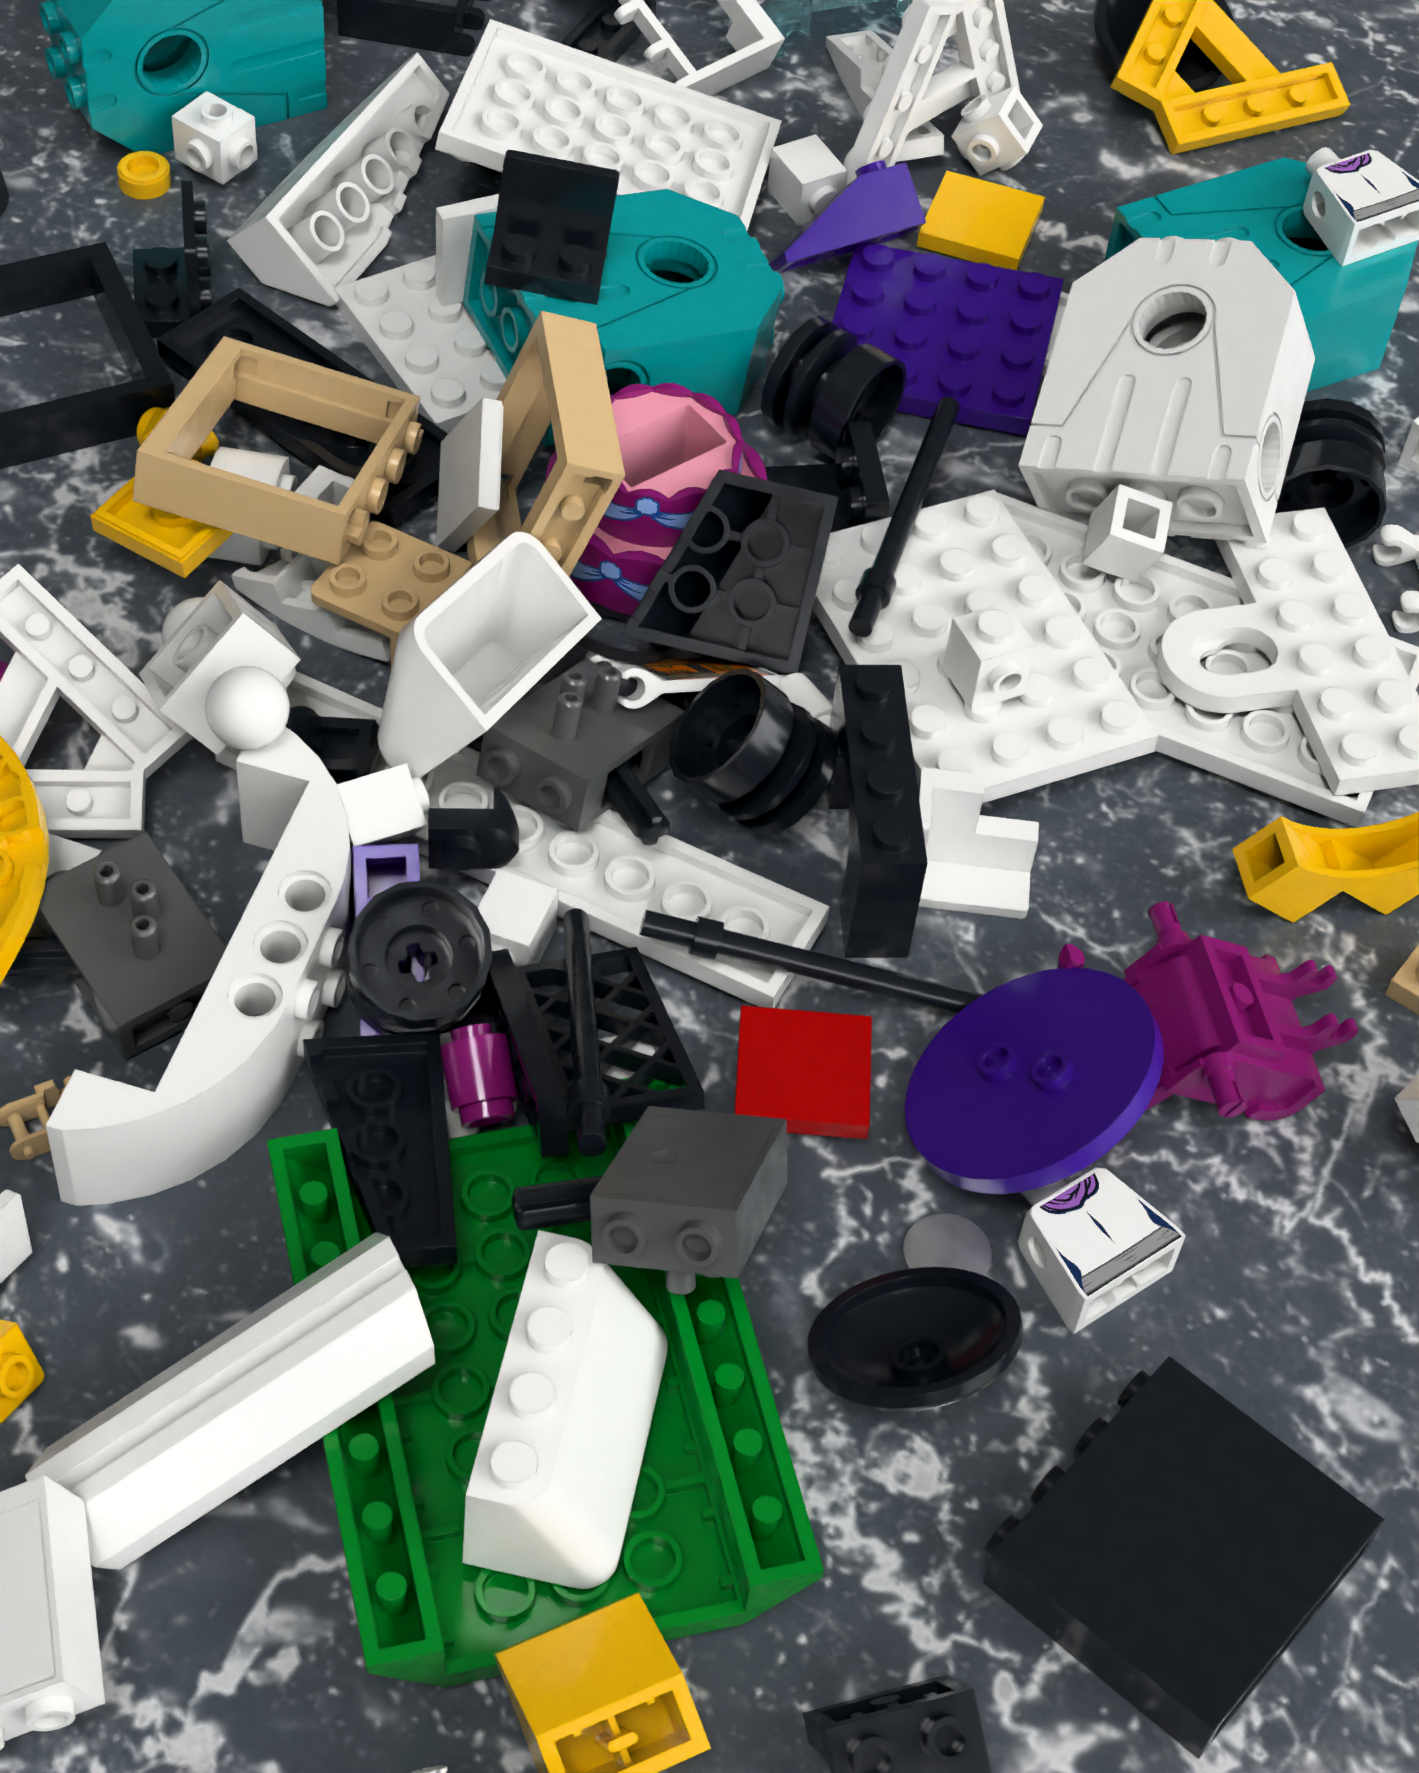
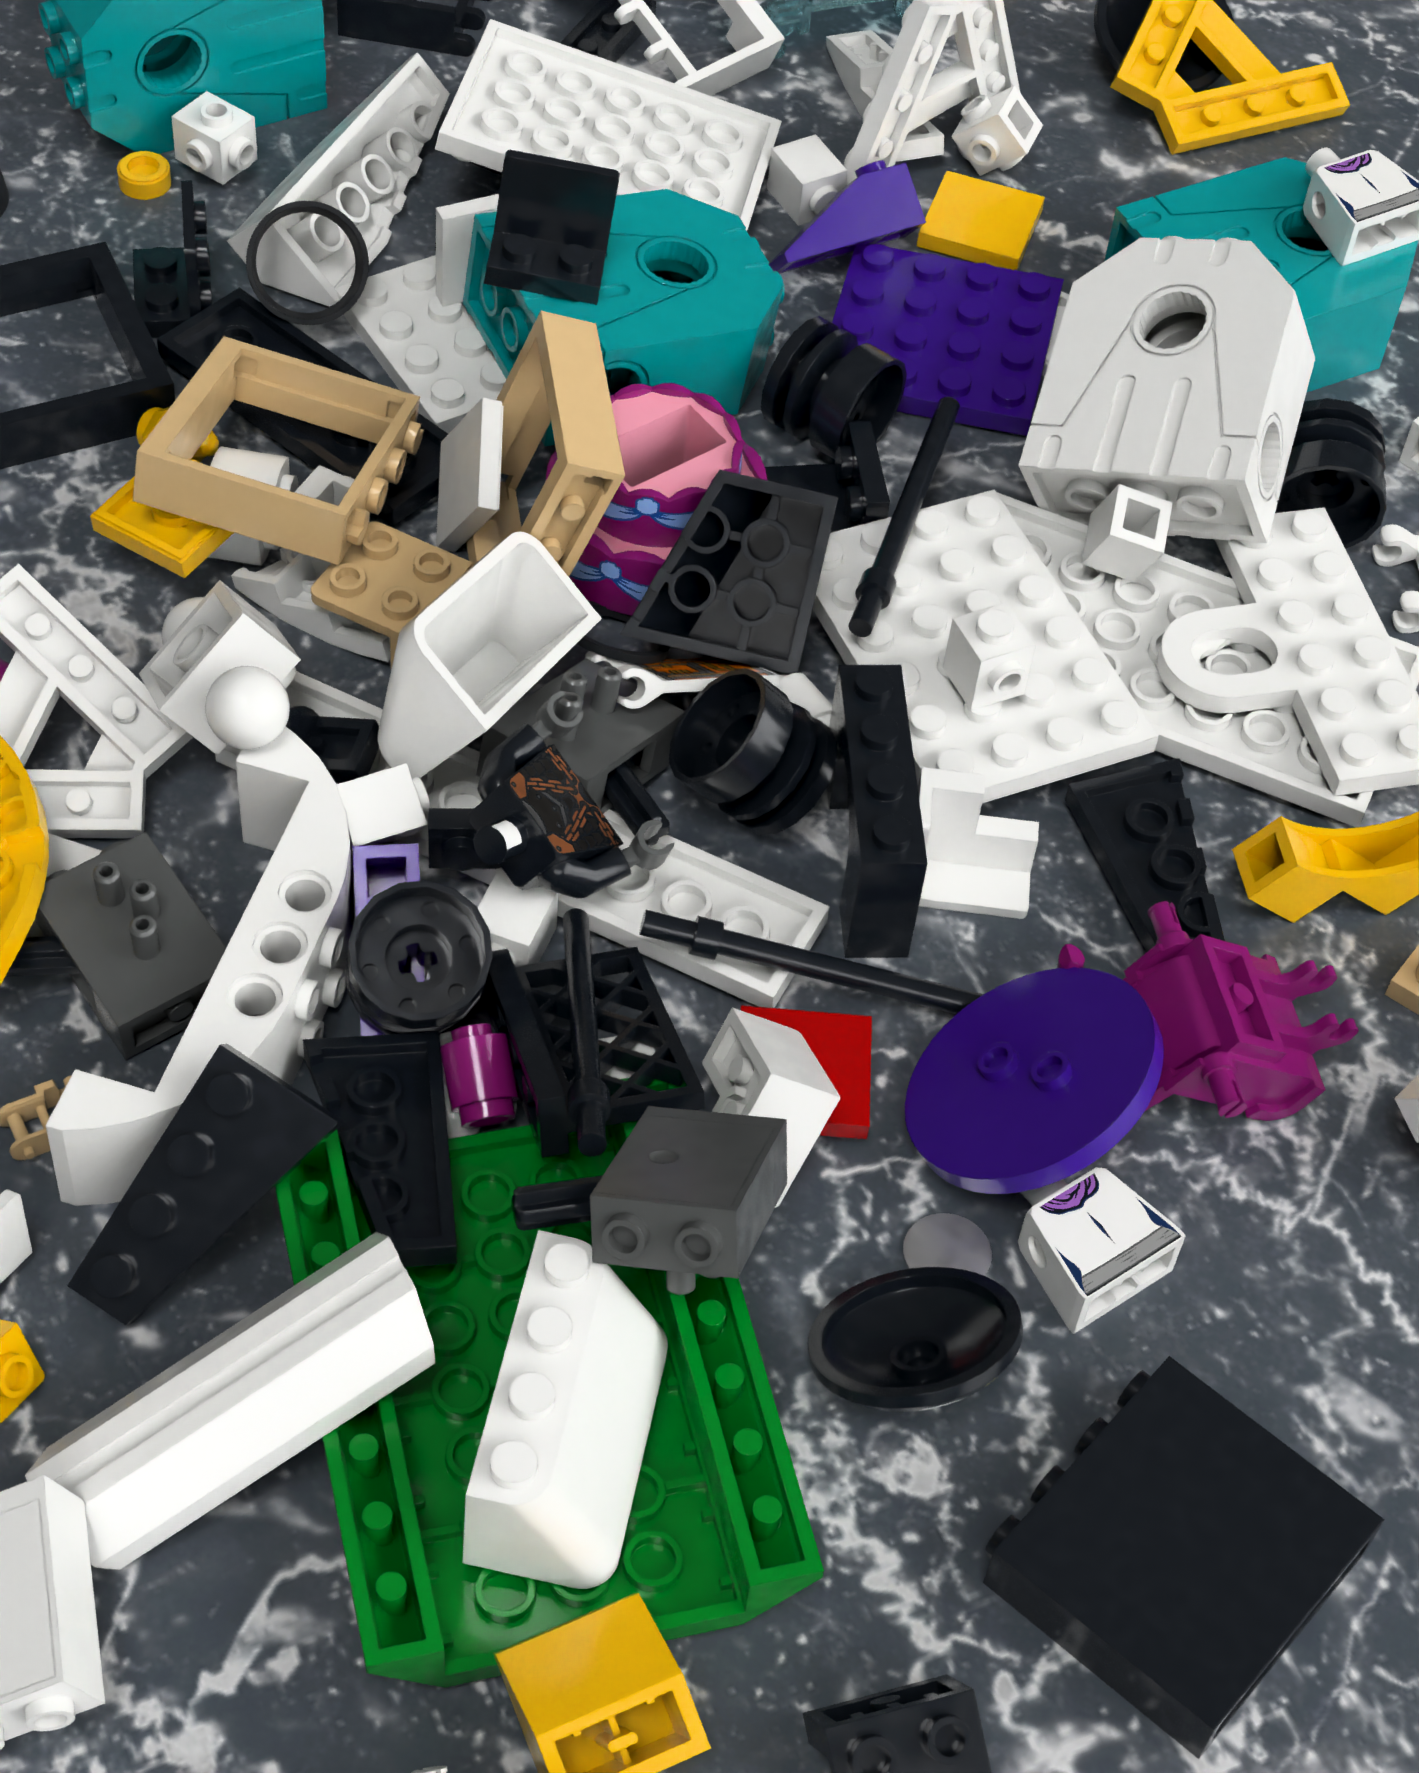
none -> black wing [67,1044,345,1325]
none -> black tyre [246,201,369,325]
none -> black torso [469,691,674,899]
none -> white panel [702,1007,841,1208]
none -> black wing [1065,758,1225,952]

